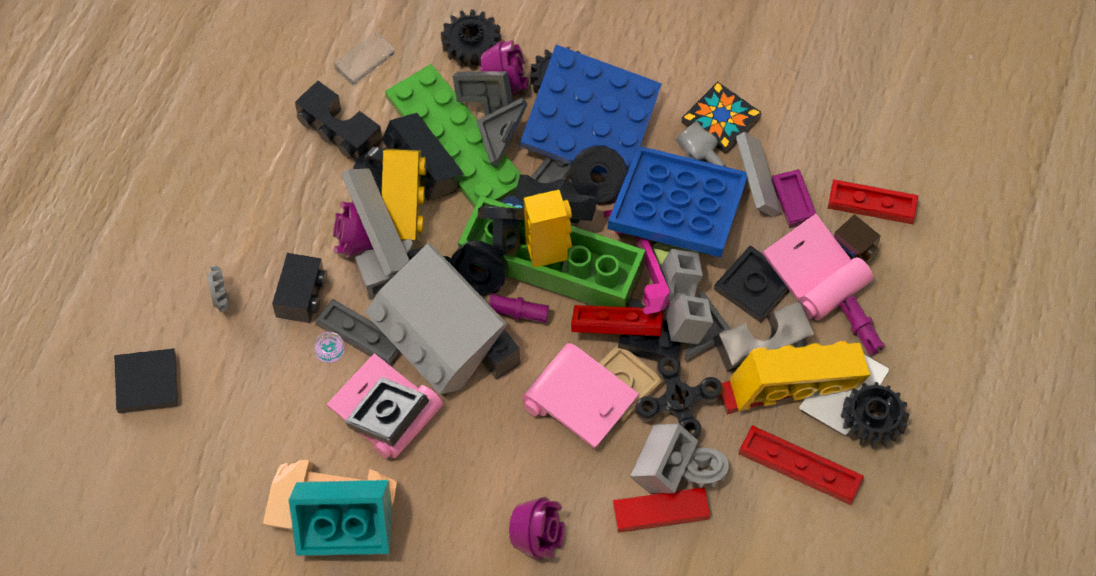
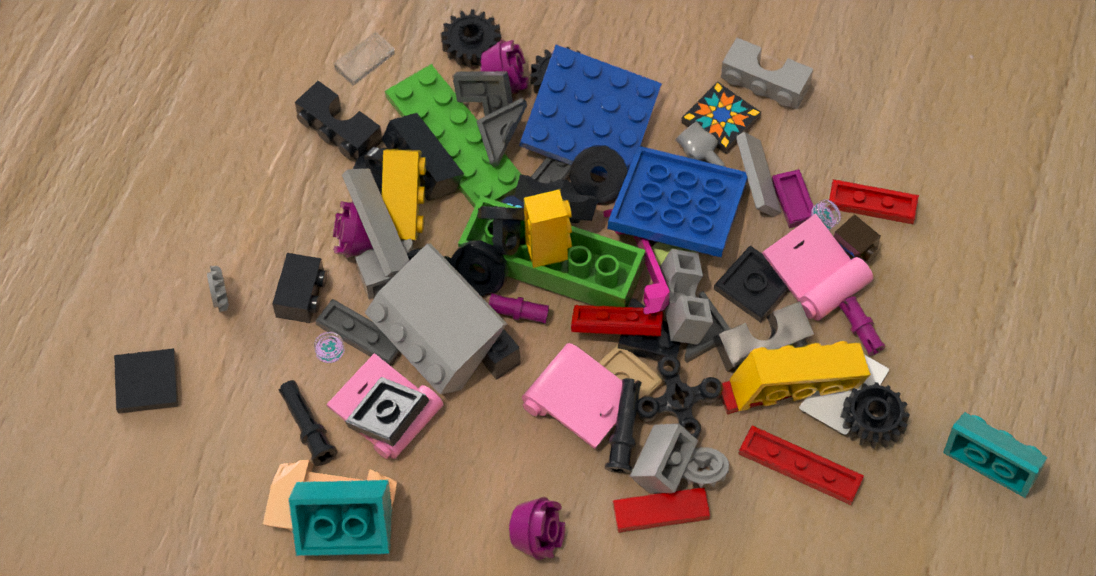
none -> black pin [278,380,338,466]
none -> black pin [604,378,642,474]
none -> light grey arch [721,37,813,109]
none -> clear tile [811,199,841,230]
none -> teal slope [943,412,1048,498]

